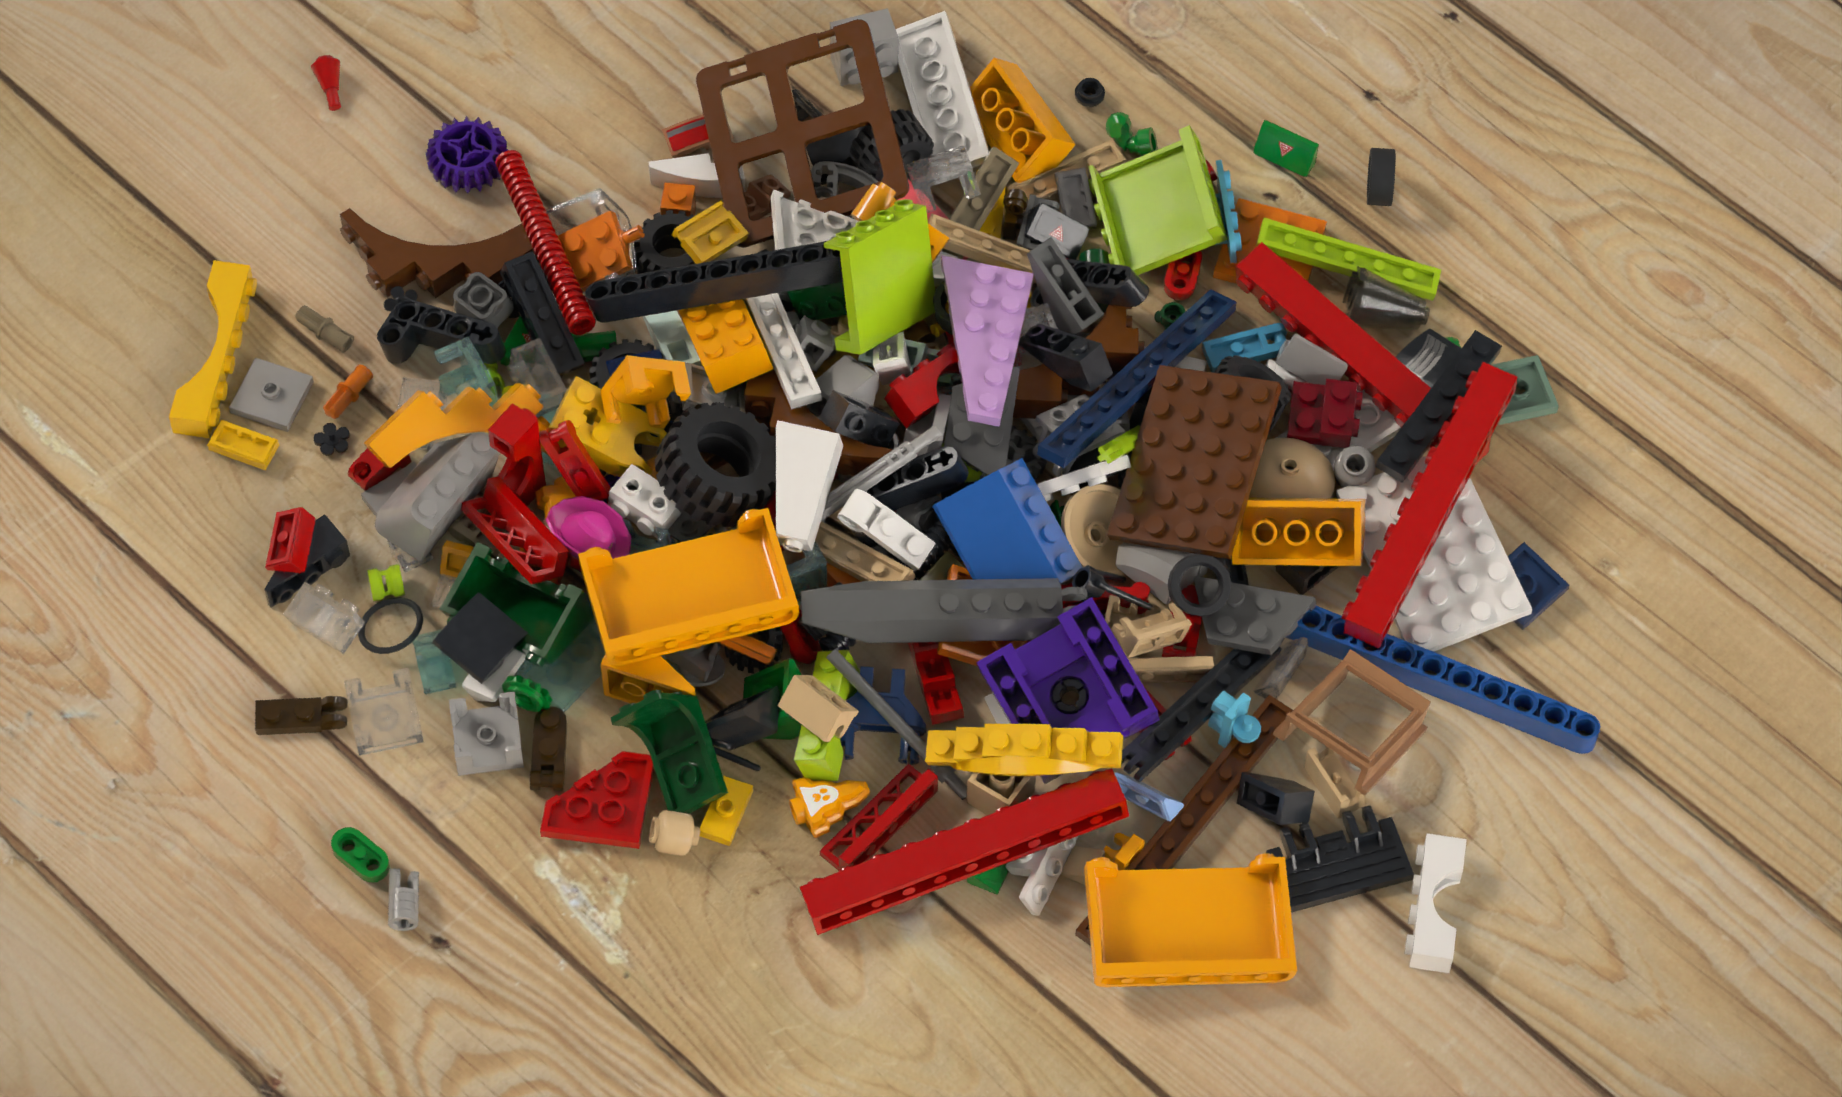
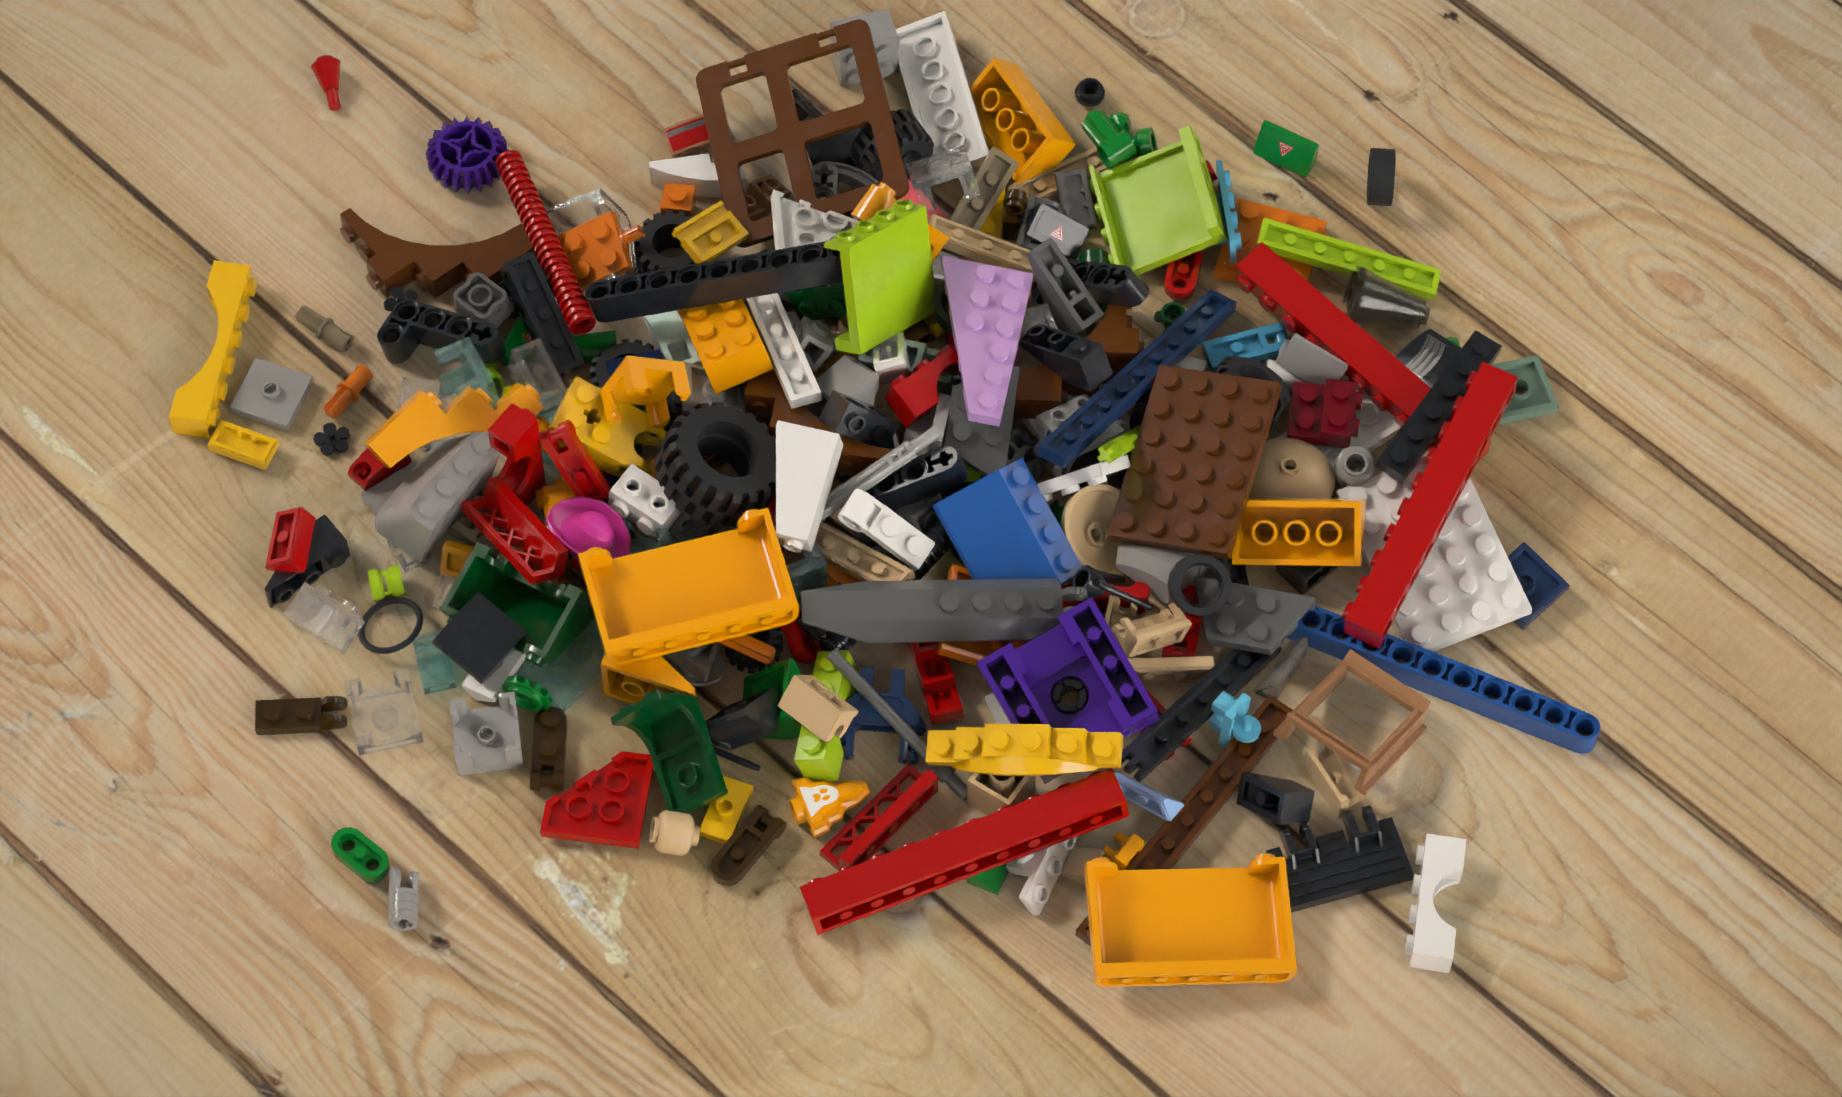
none -> dark brown plate [711,805,787,886]
none -> green piece [1081,109,1137,169]

